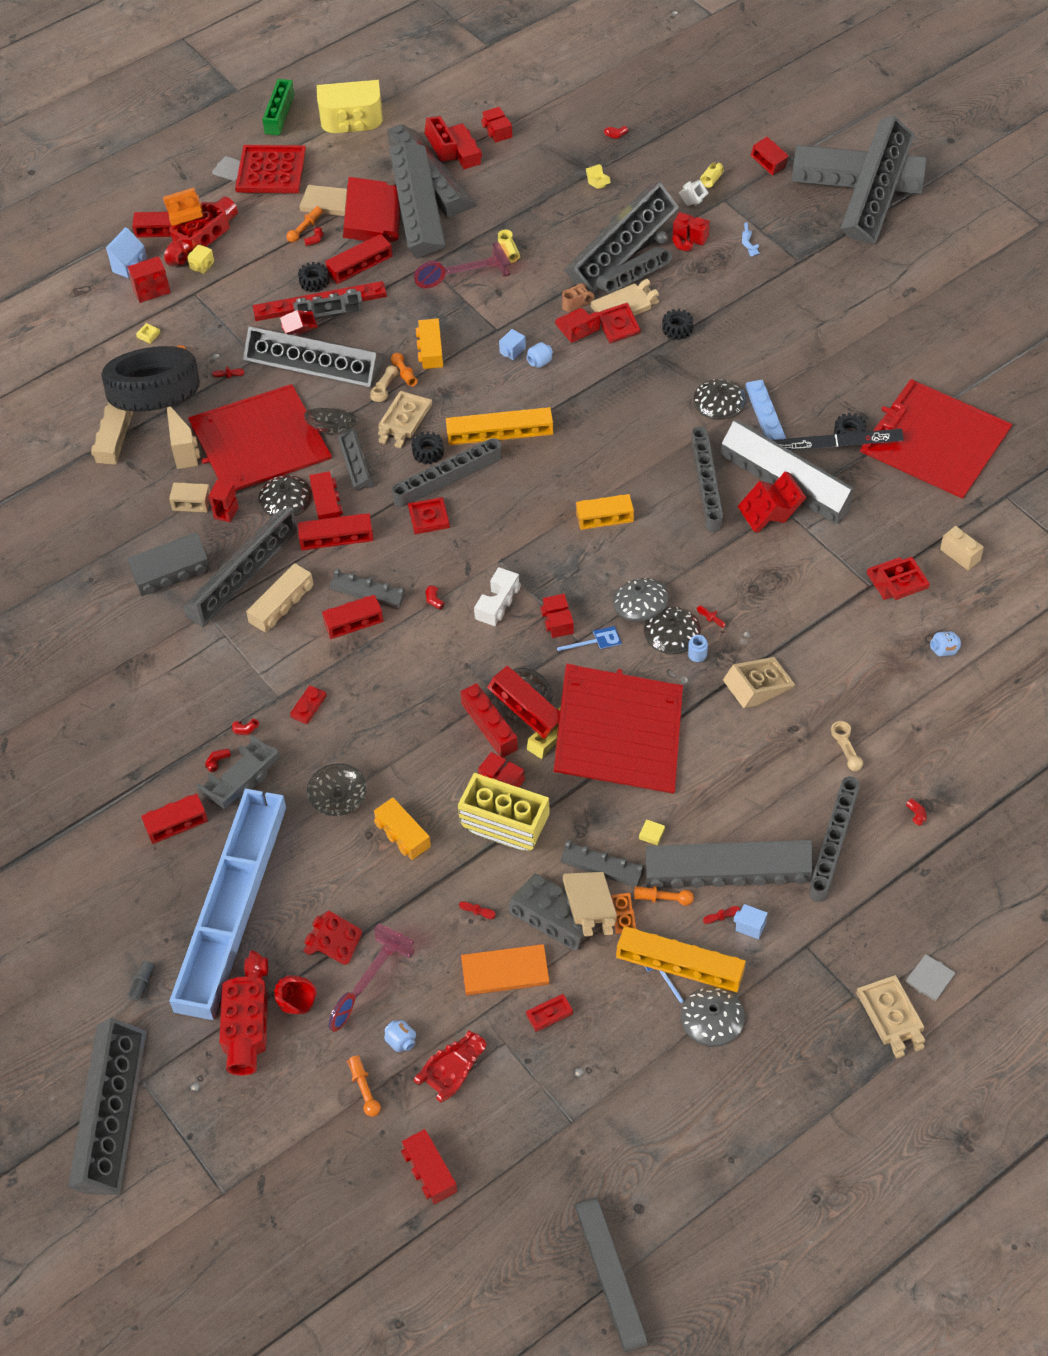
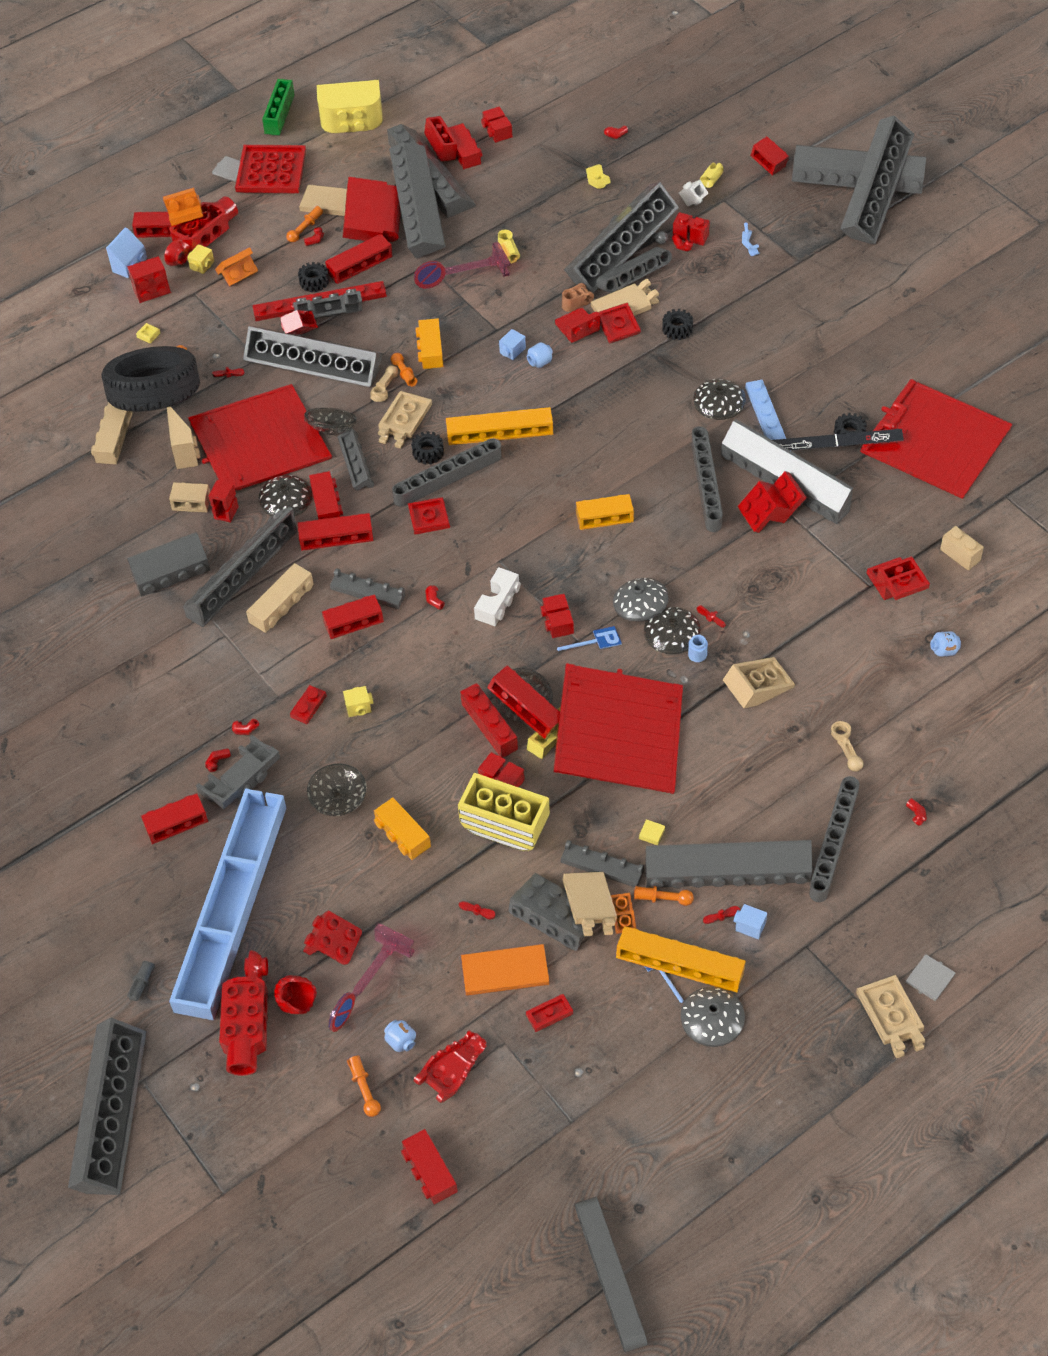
none -> orange bracket [215,247,258,287]
none -> light yellow brick [343,686,374,717]

